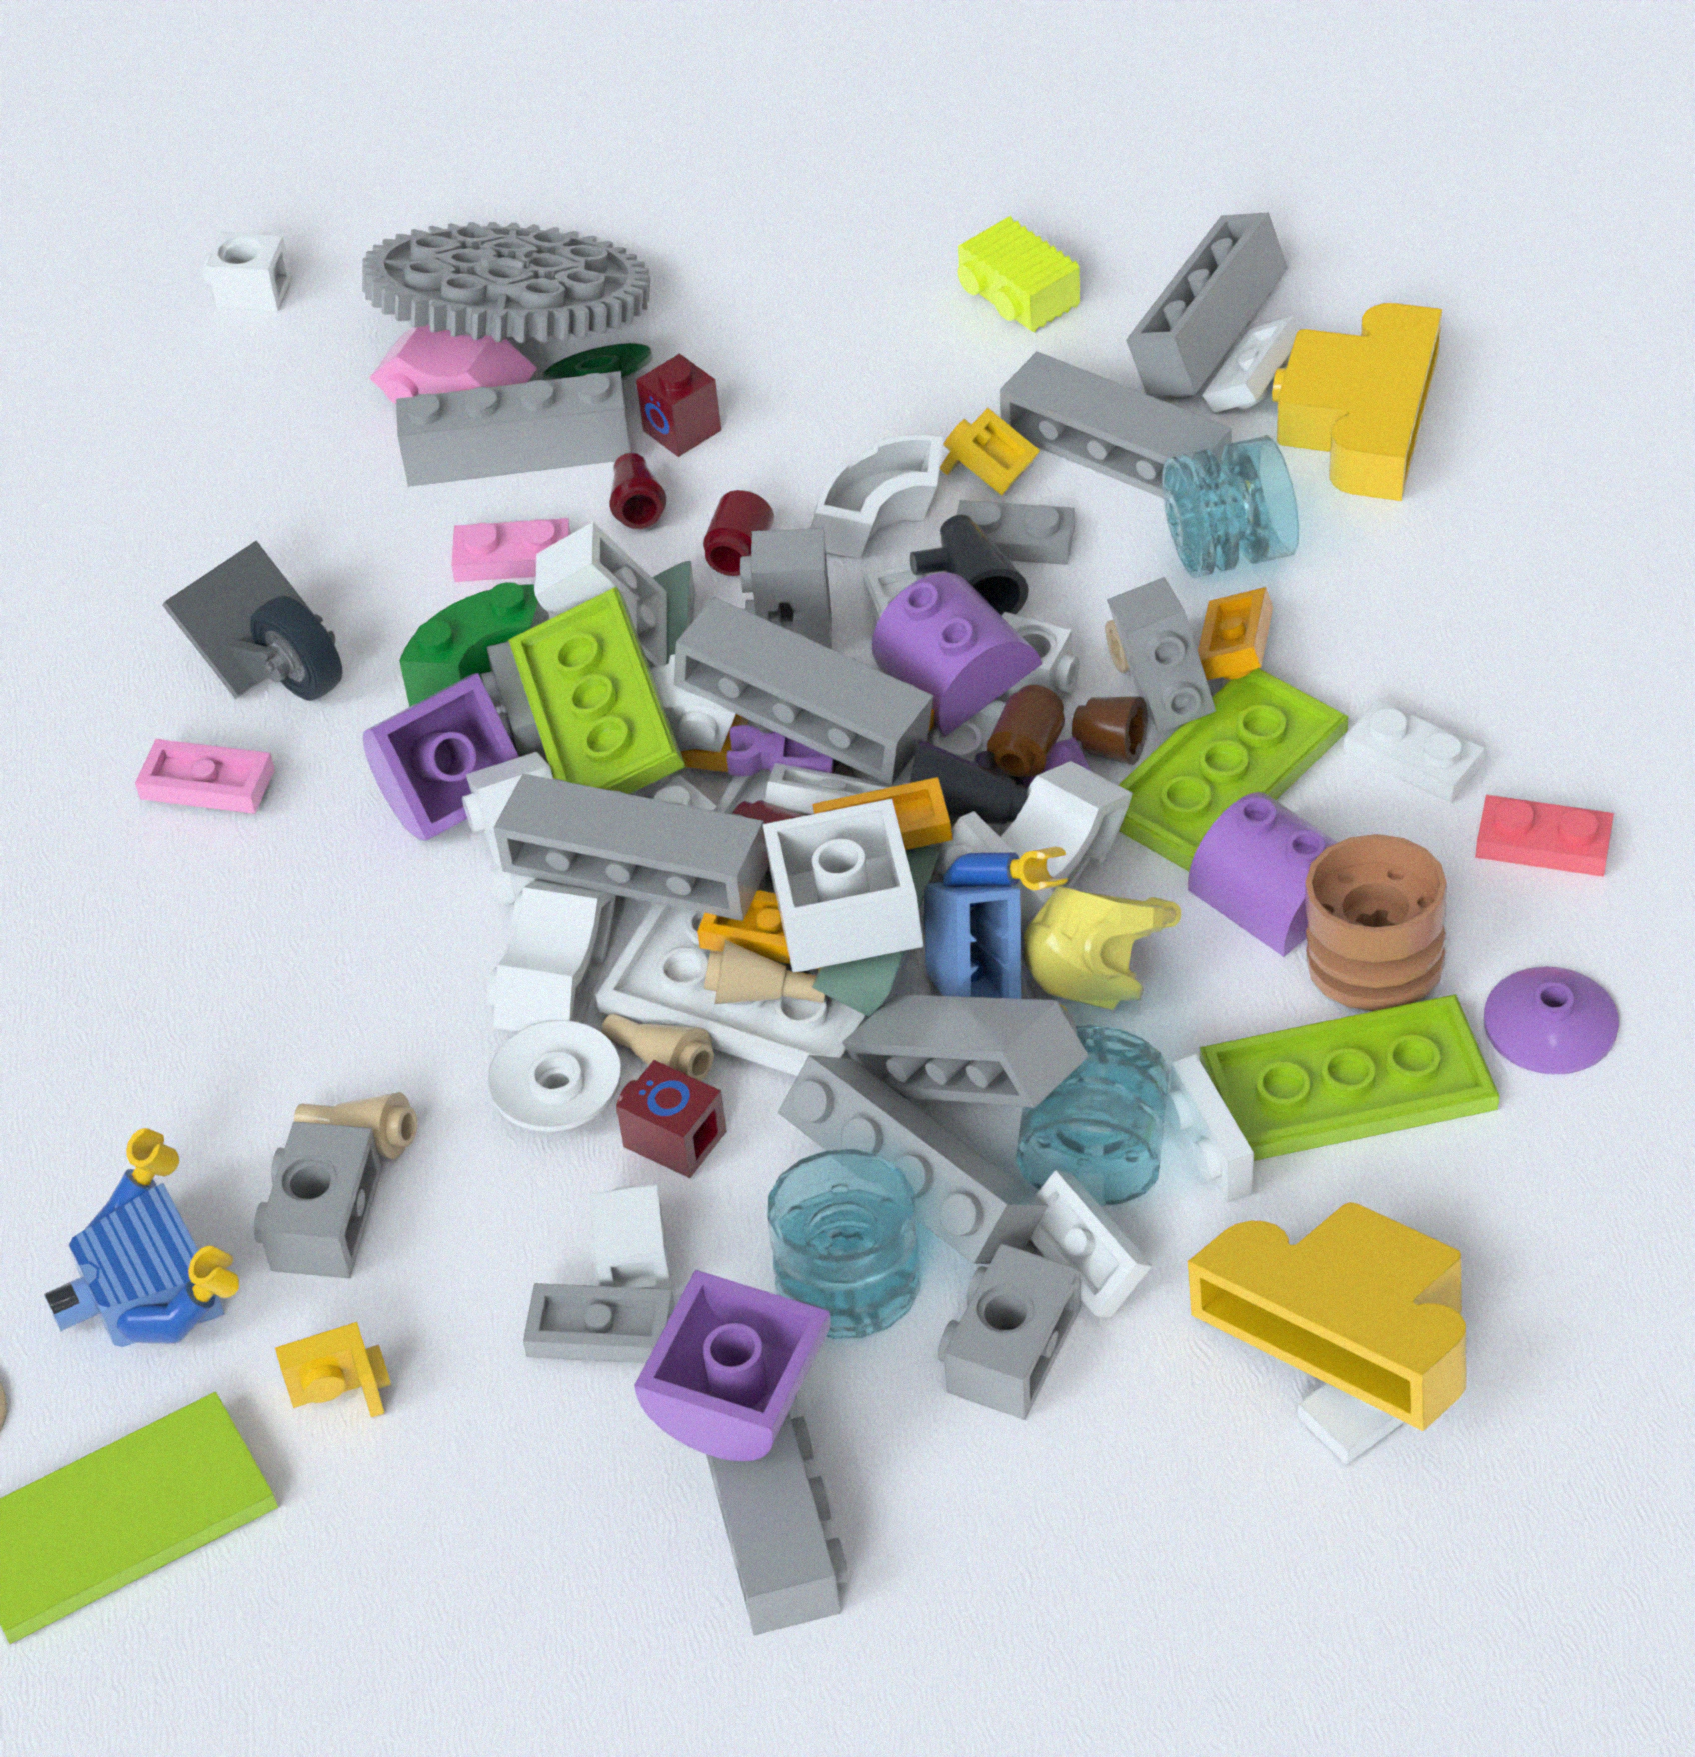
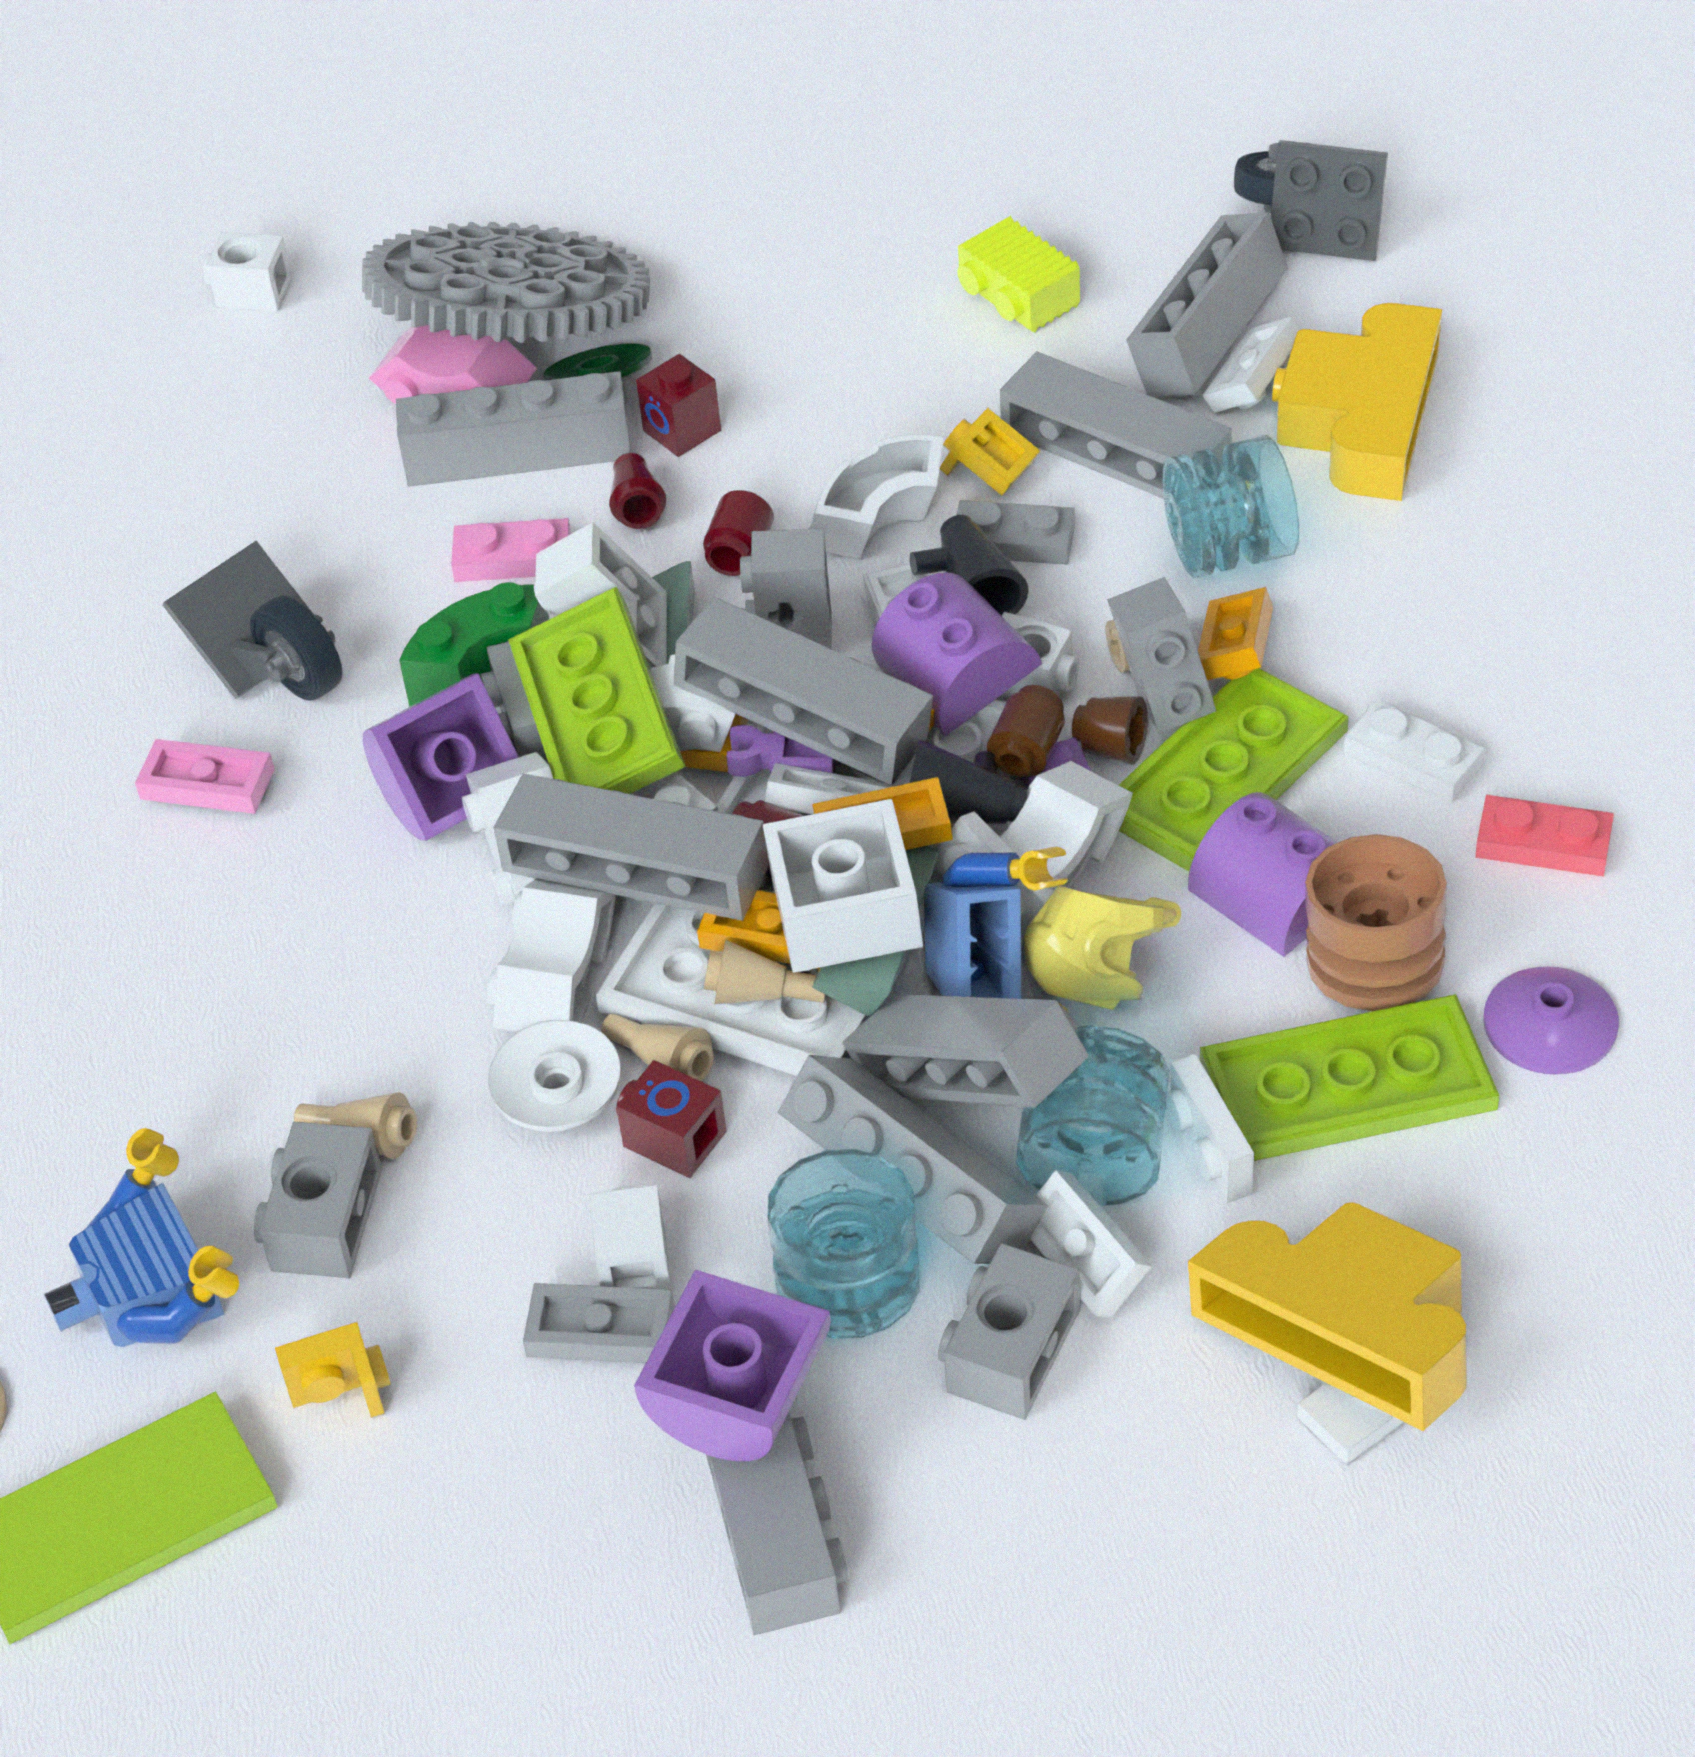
none -> dark grey plate [1234,140,1388,261]

